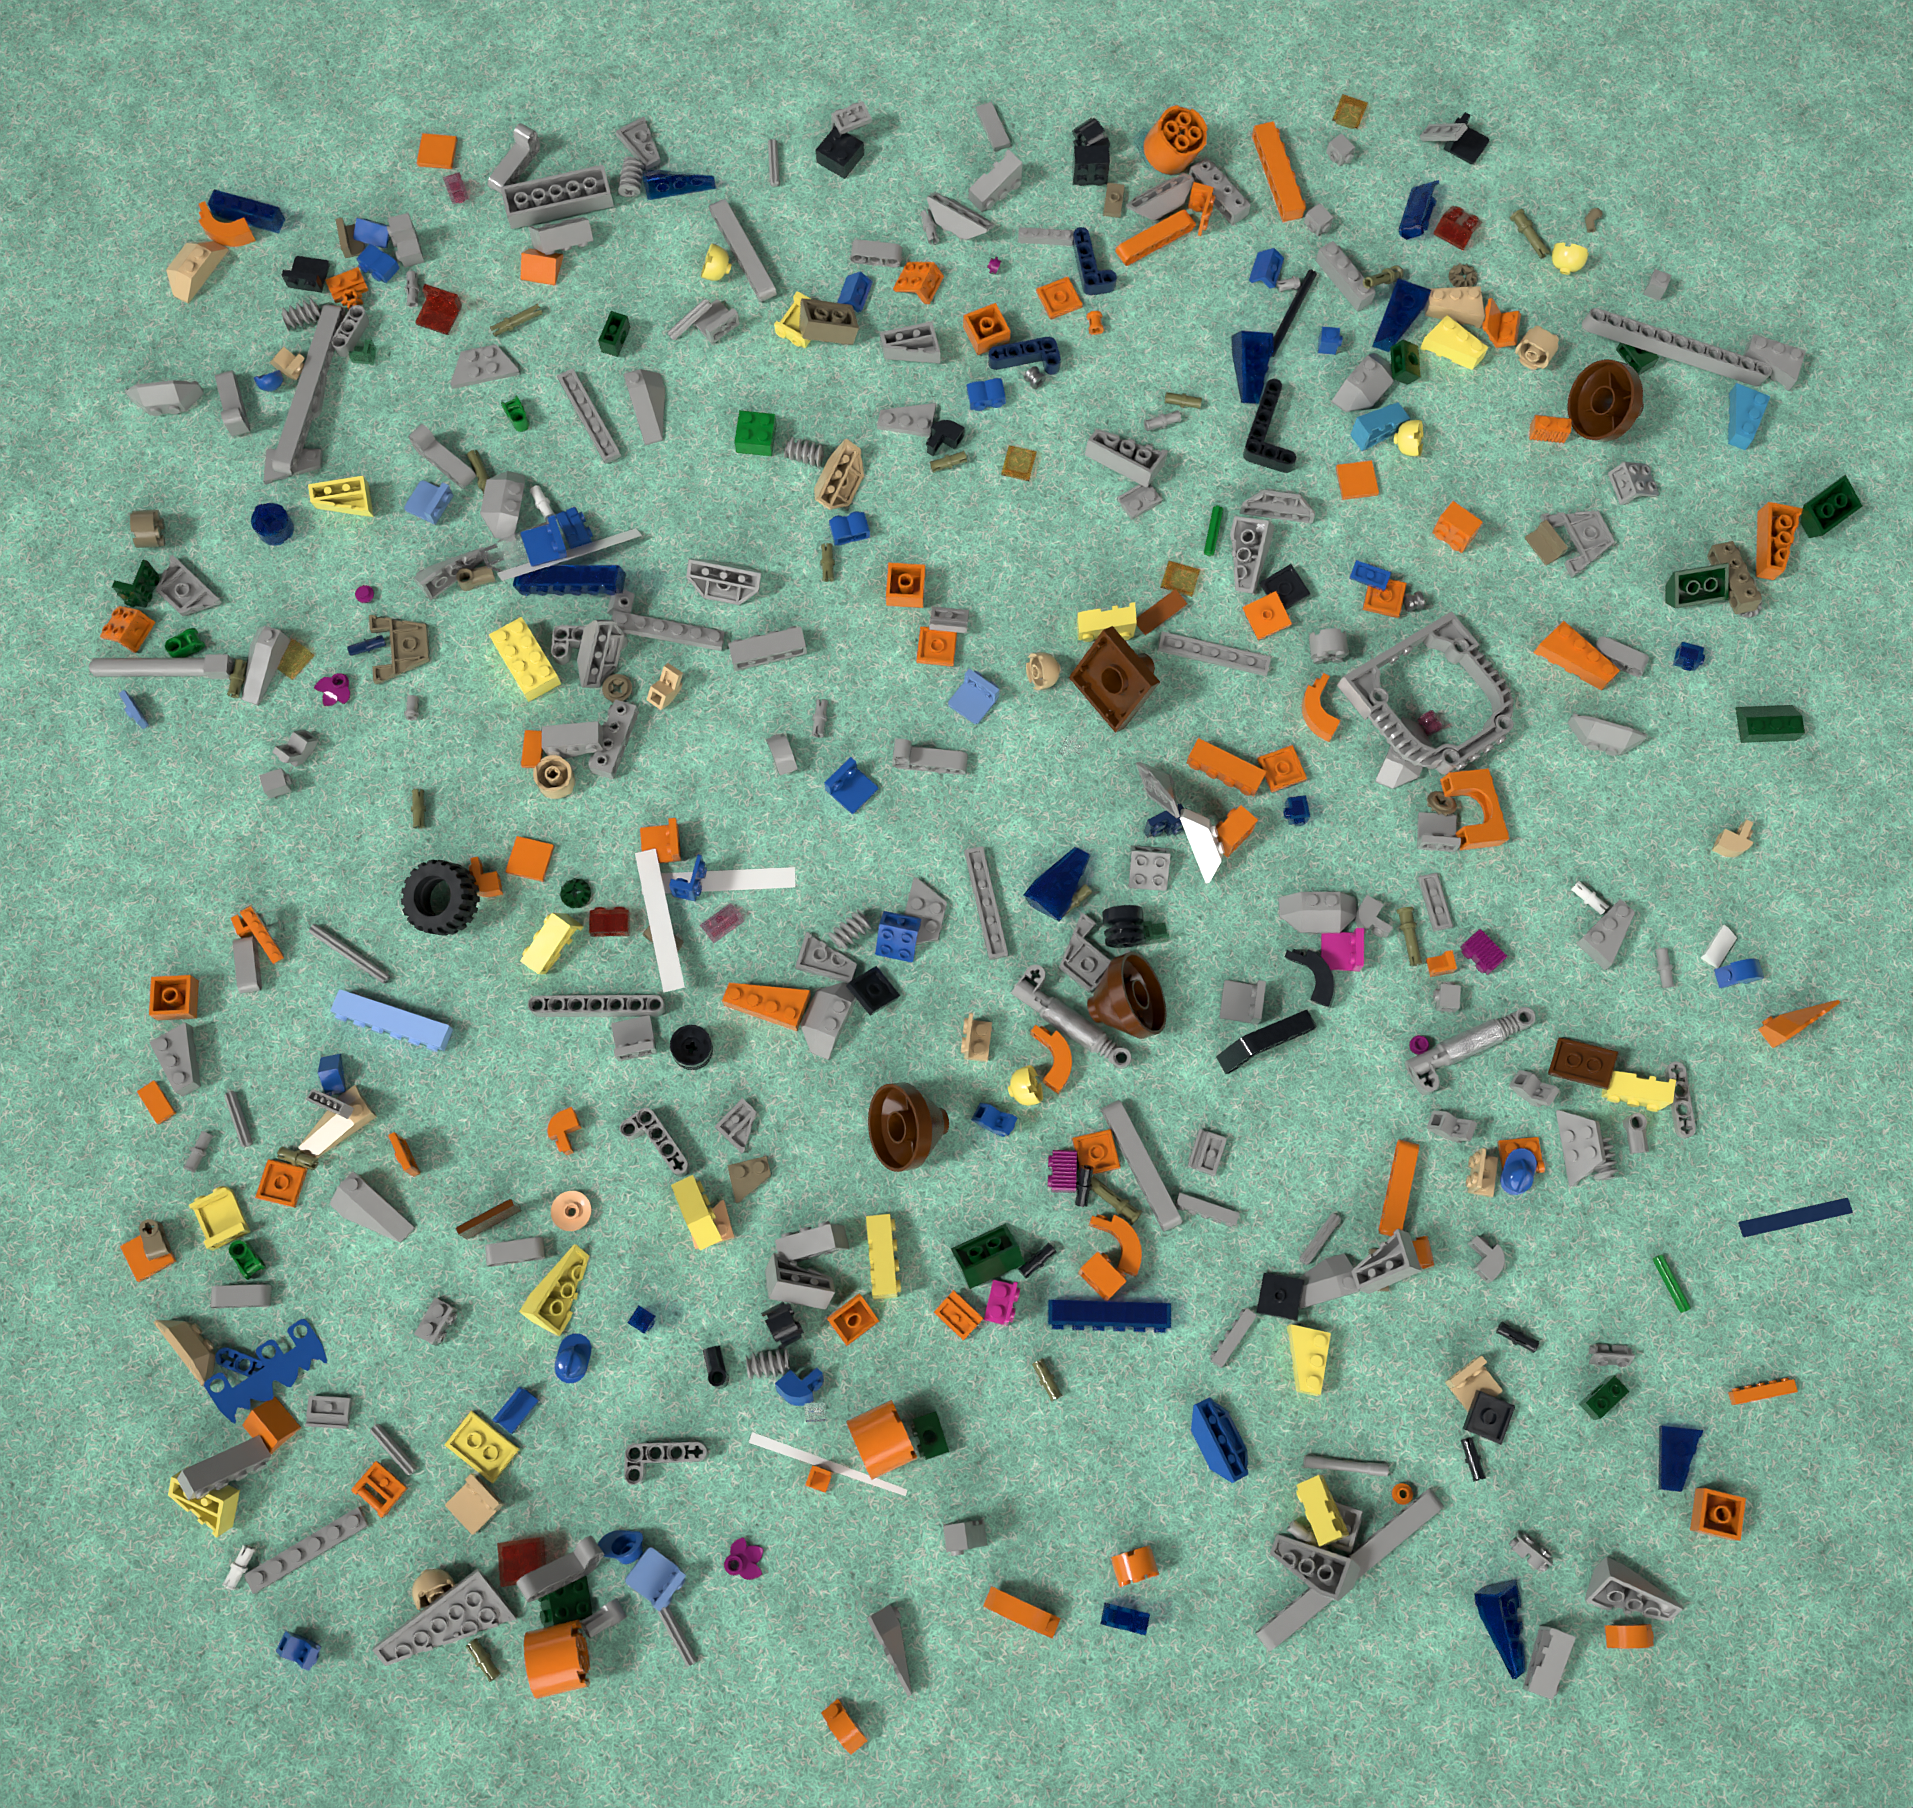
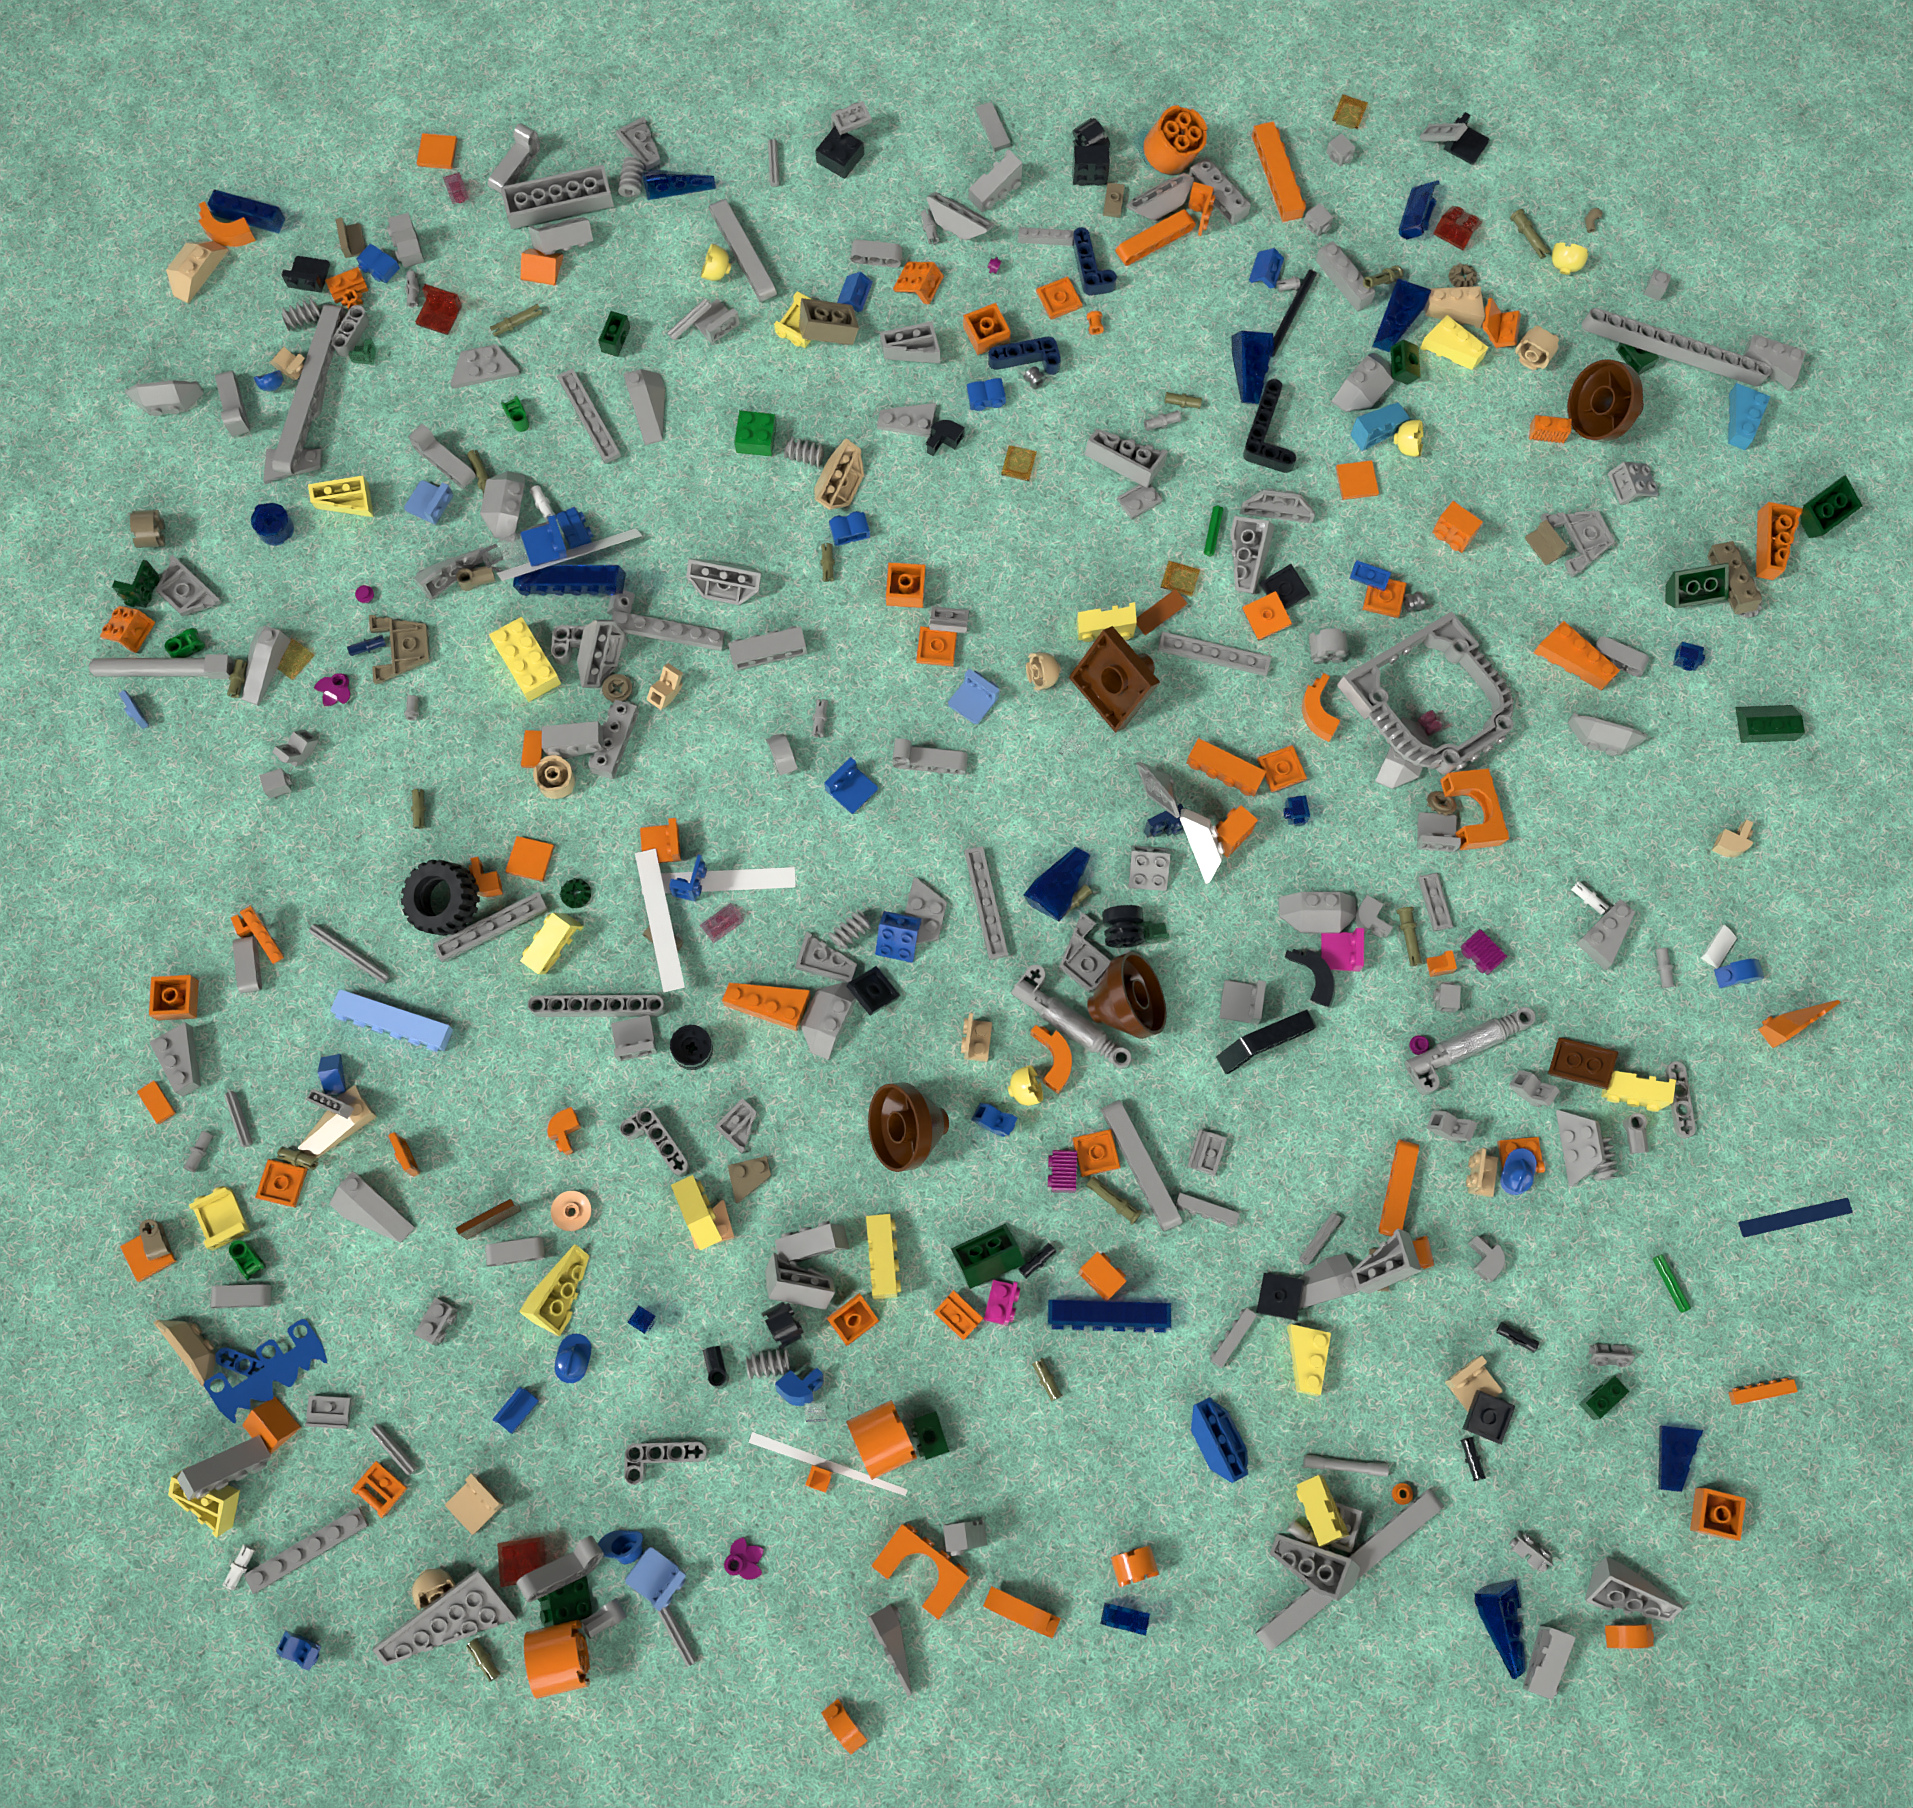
blue panel [353,218,389,248] -> none
light yellow tile [444,1411,520,1484] -> none
clear red brick [589,907,630,937] -> none
olive pin [930,451,967,473] -> none
black pin [1075,1165,1094,1207] -> none
orange arch [1088,1214,1142,1277] -> none
blue brick [1318,326,1343,355] -> none
none -> light grey plate [433,892,548,963]
none -> orange arch [871,1523,969,1620]

